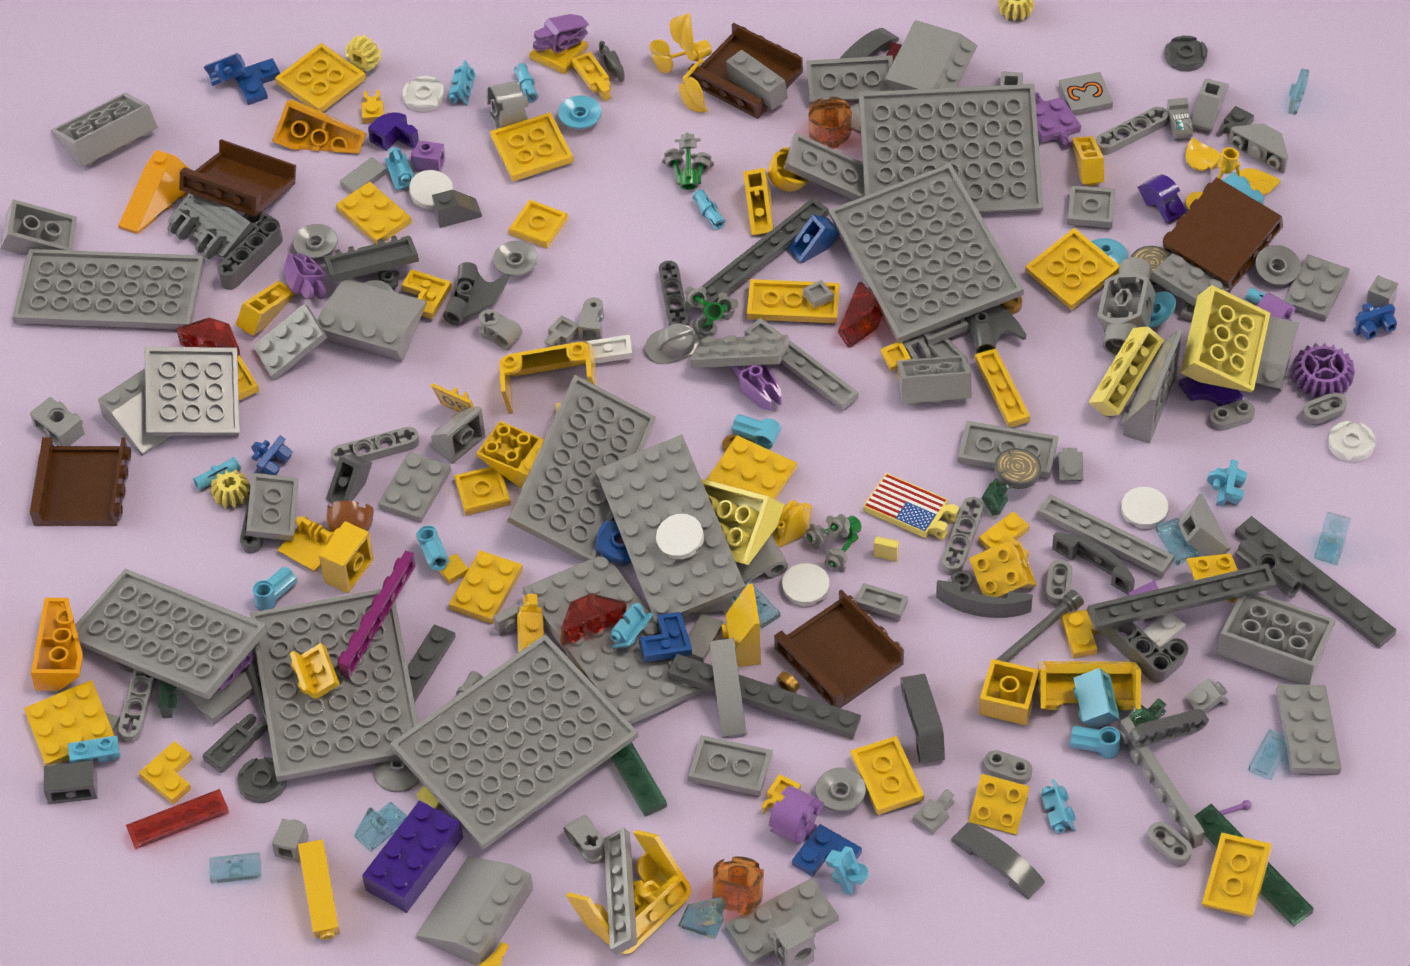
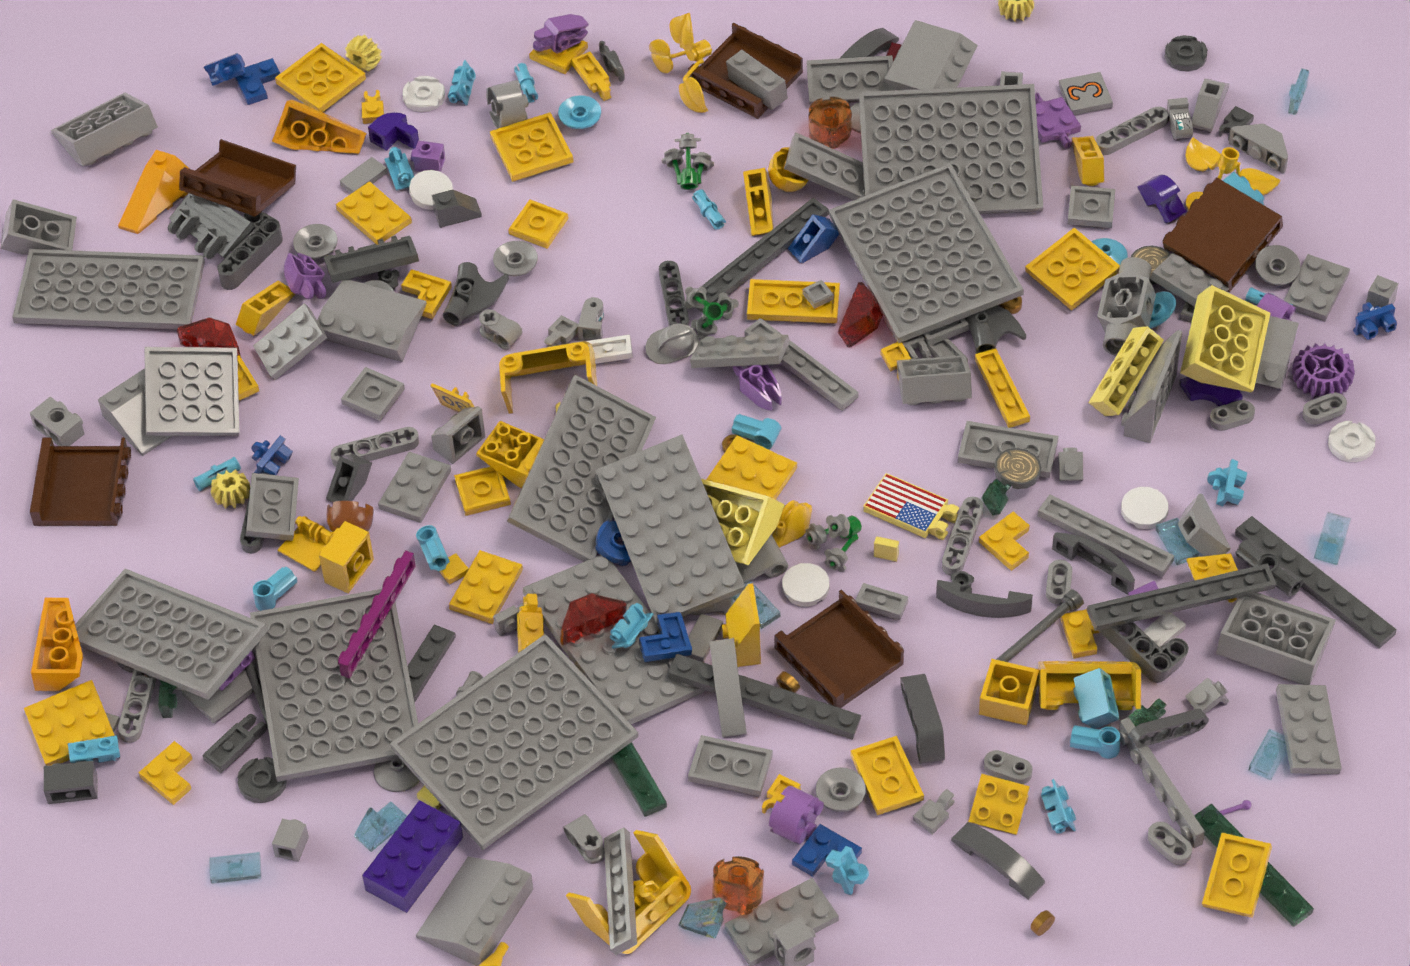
clear red plate [126,789,229,850] -> none
yellow bracket [290,643,340,700] -> none
yellow slope [298,839,340,940] -> none
white tile [656,514,704,559] -> none
yellow bracket [969,540,1037,597] -> none
none -> light grey plate [341,367,405,421]
none -> pearl gold tile [1031,910,1055,936]

